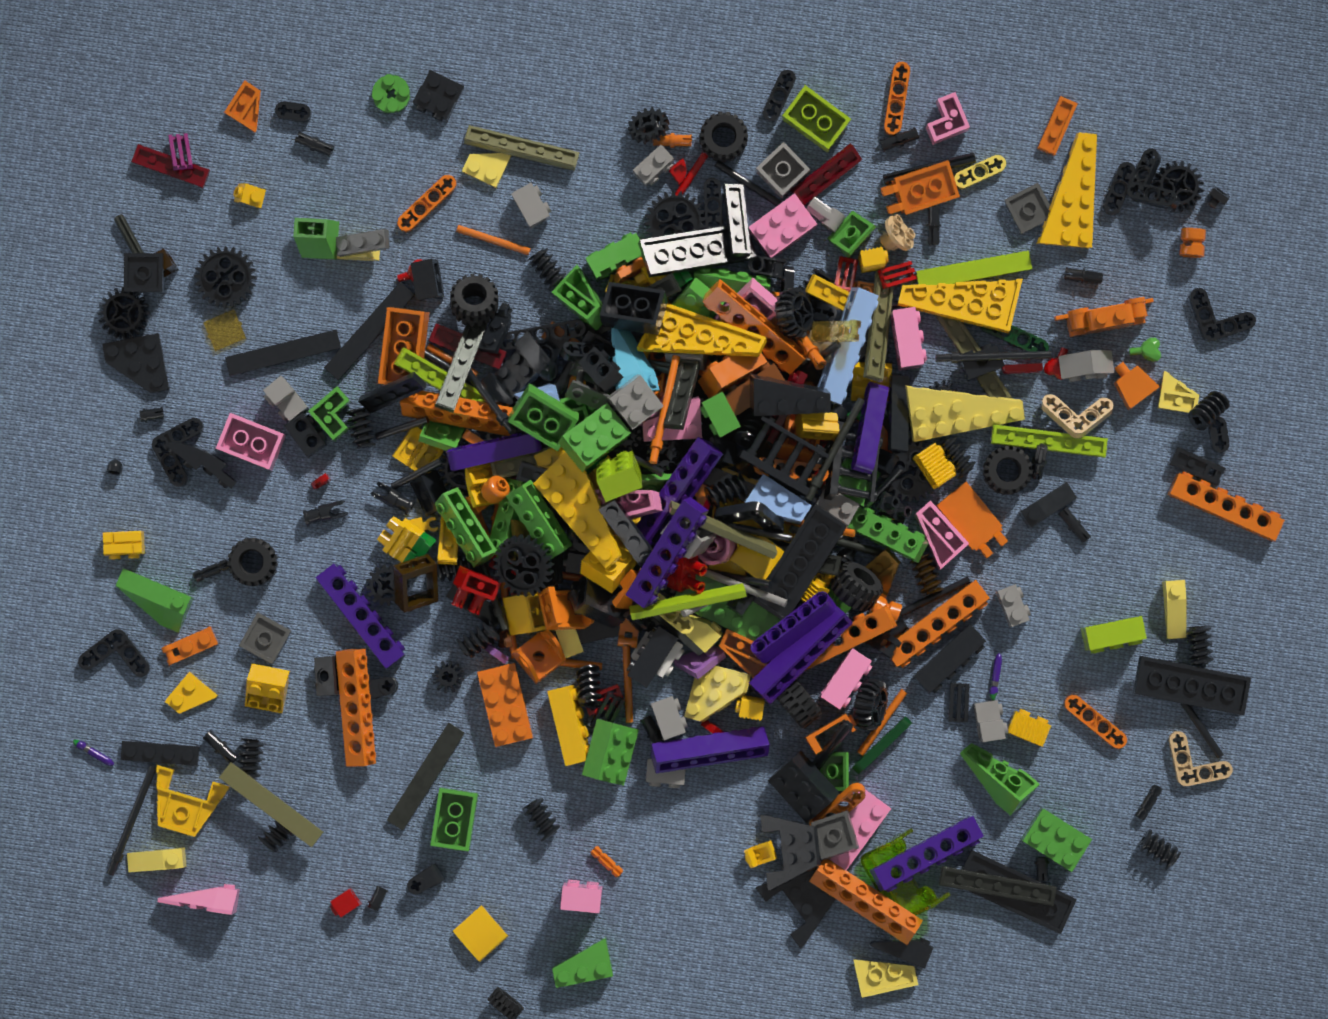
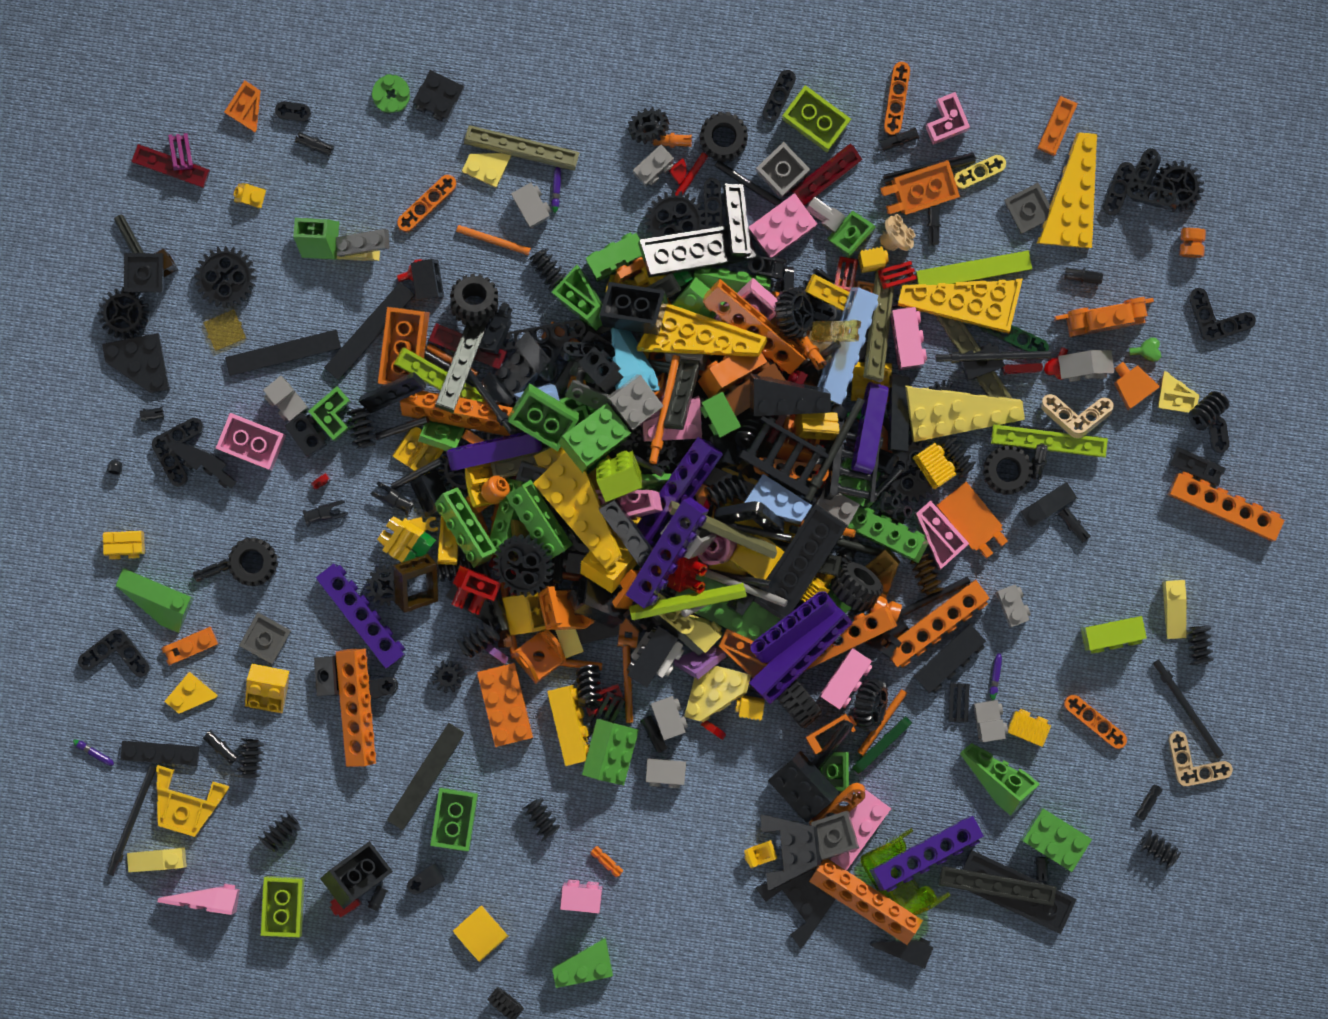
olive tile [219,762,324,848] -> none
dark purple brick [650,726,770,774] -> none
light yellow wing [853,959,918,998] -> none
black plate [1132,656,1251,716] -> none
black tile [1208,185,1230,209] -> none
none -> lime brick [261,876,305,937]
none -> black brick [320,841,393,909]
none -> dark purple piece [551,167,561,213]

